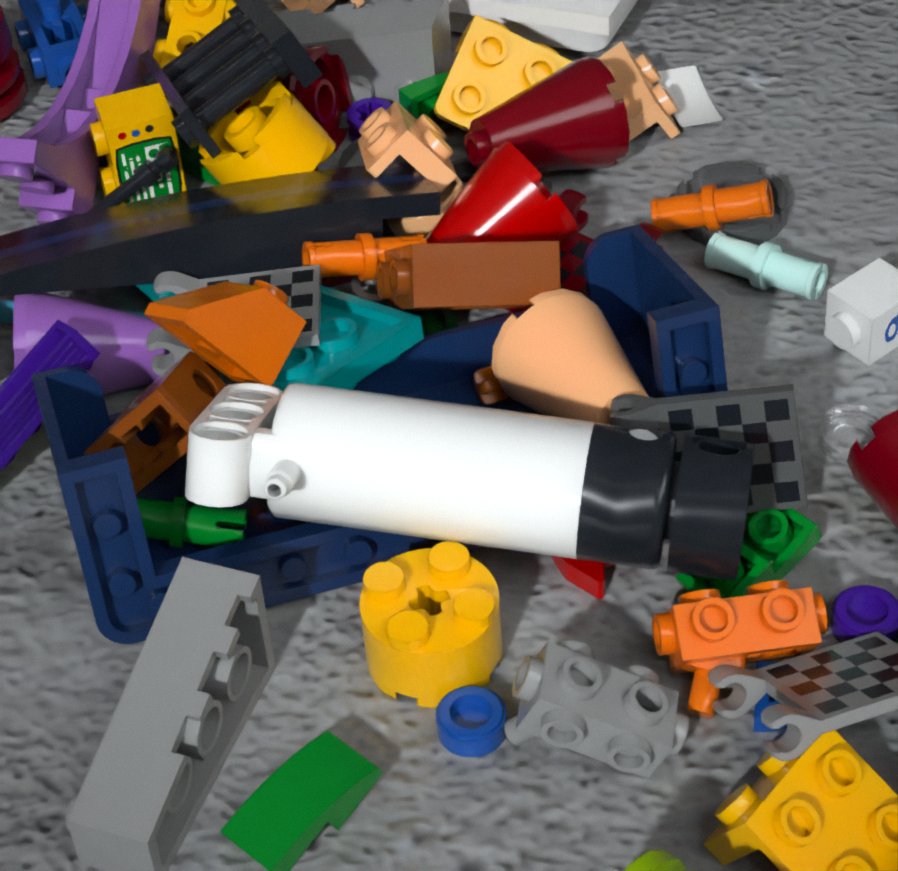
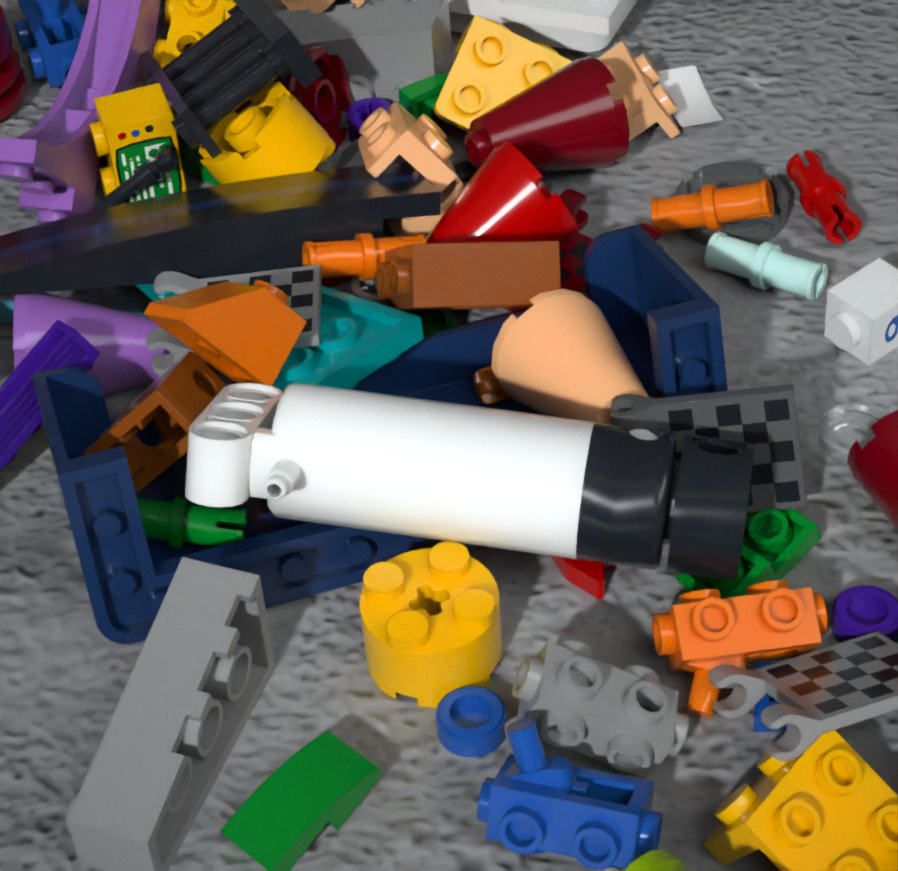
none -> blue brick [477,718,663,870]
none -> red pin [786,150,861,245]

